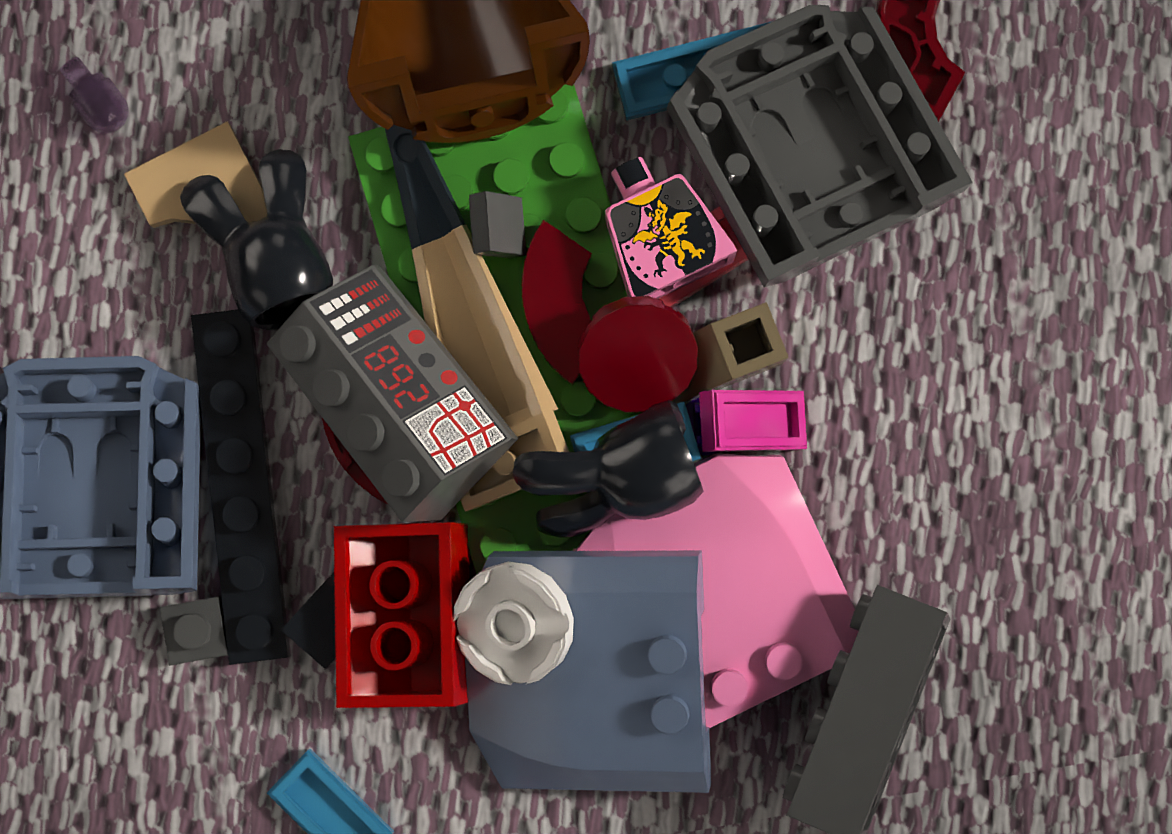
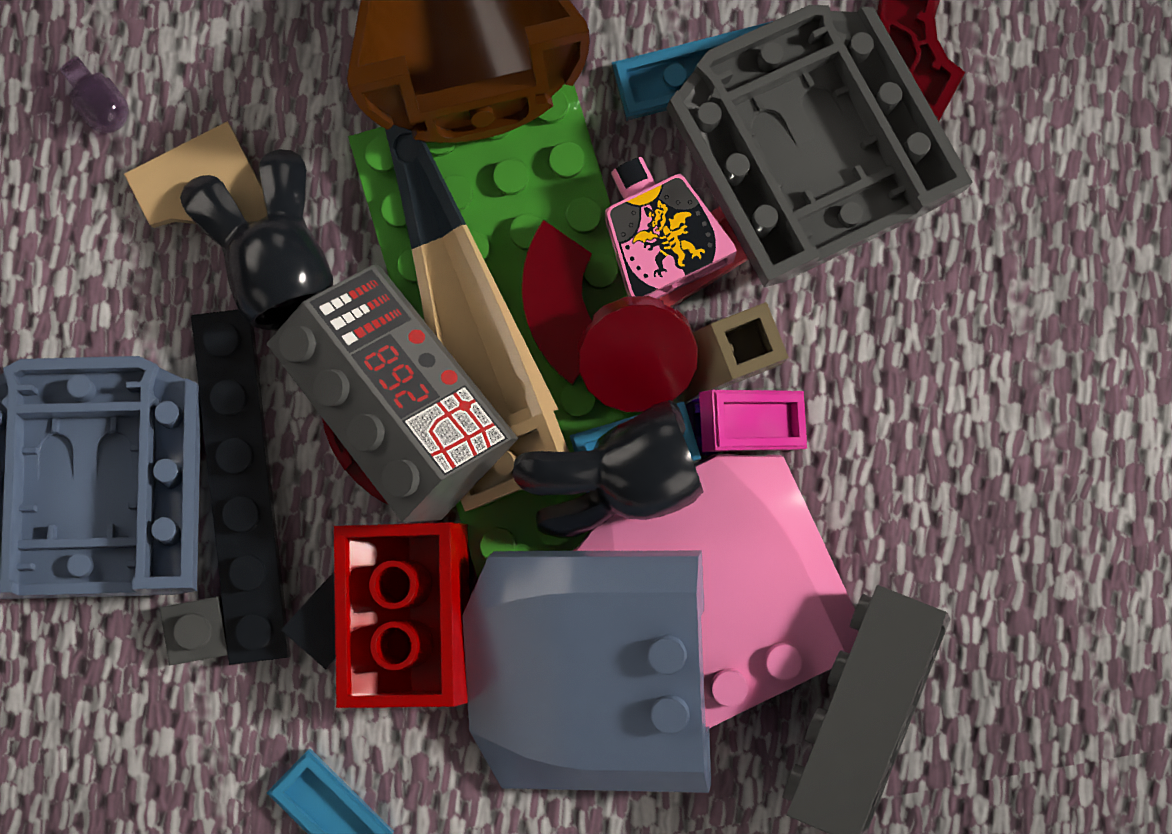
white tile [454,561,574,685] -> none
dark grey tile [469,191,527,259] -> none

